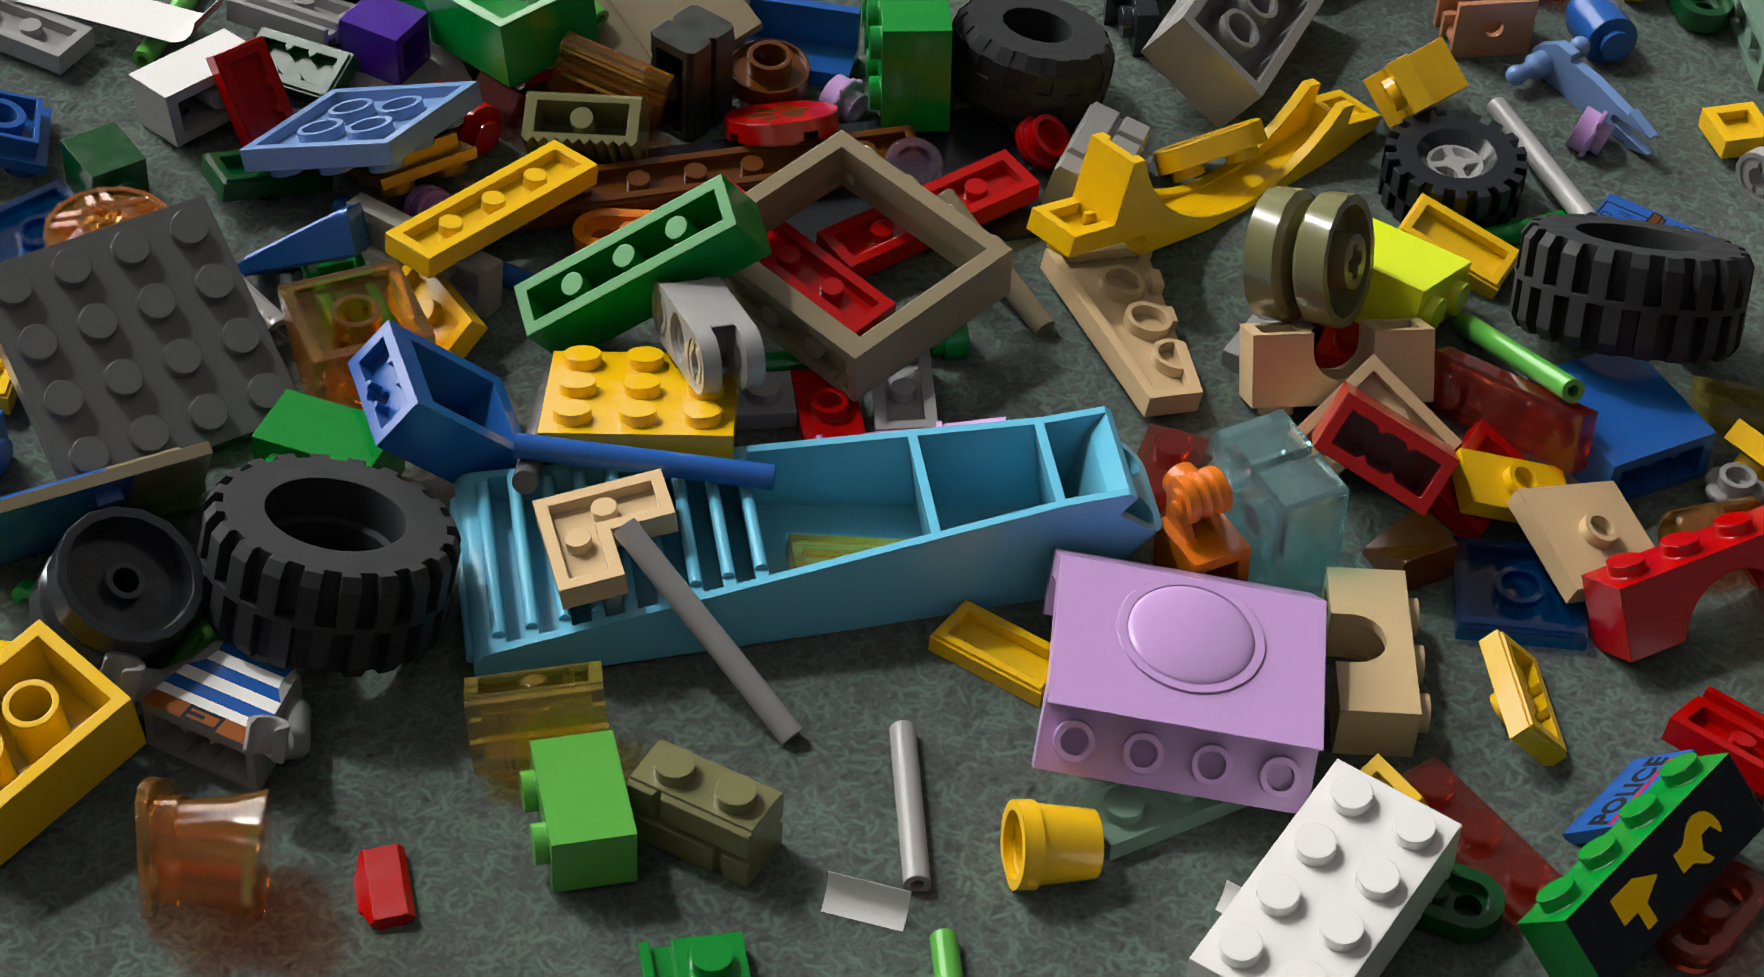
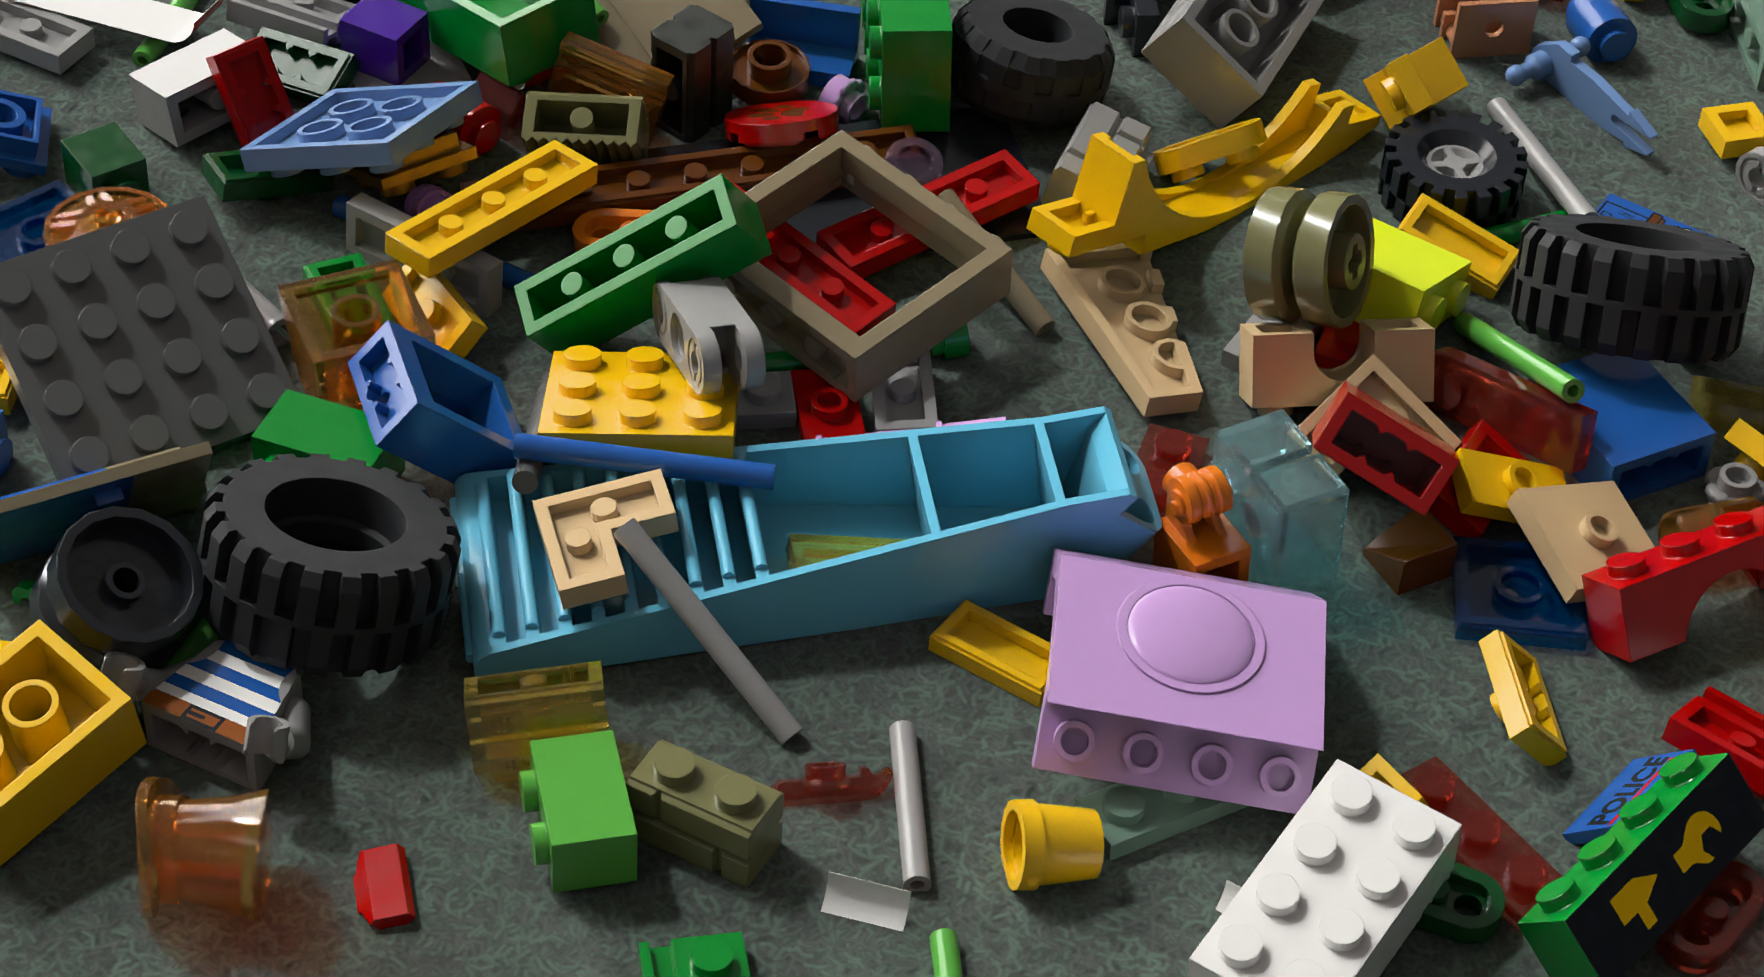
blue slope [237,202,371,277] -> none
red plate [1015,114,1070,171] -> none
tan arch [1321,567,1431,757] -> none
lavender plate [1565,106,1614,158] -> none
none -> clear red piece [770,761,893,807]

